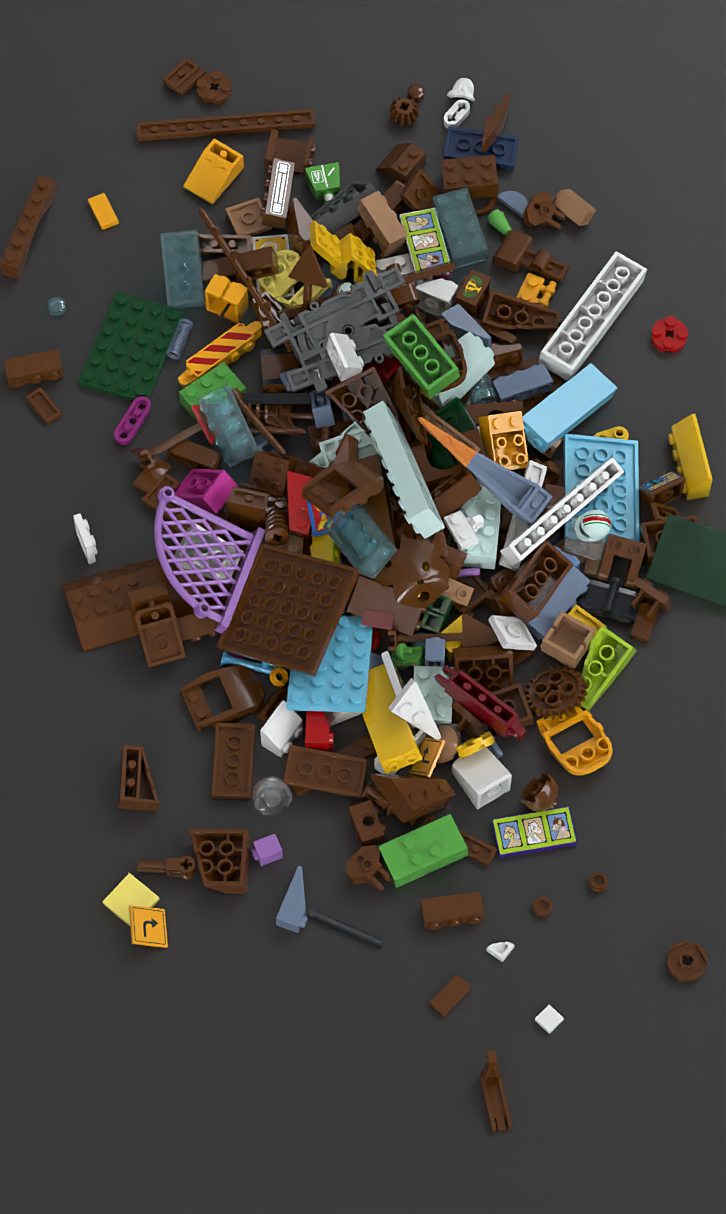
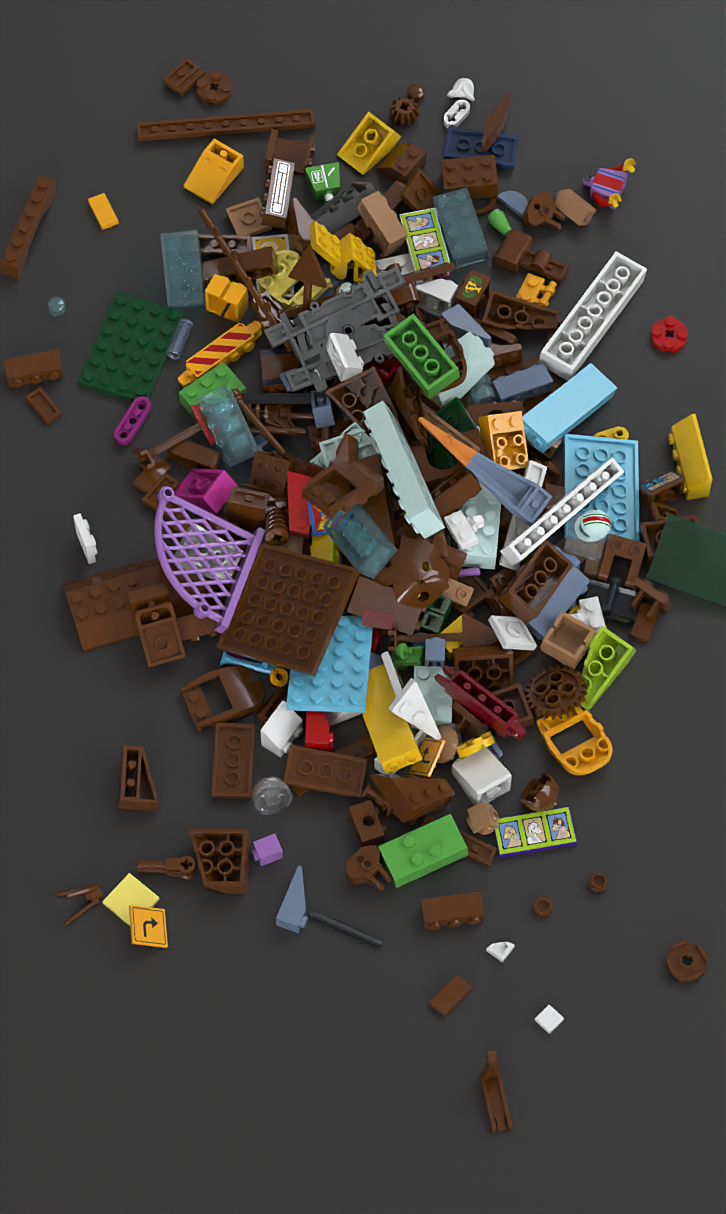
none -> reddish brown plant [57,882,103,925]
none -> yellow slope [337,112,402,175]
none -> medium nougat brick [467,801,500,835]
none -> white hinge [570,596,606,635]
none -> torso [582,158,636,210]

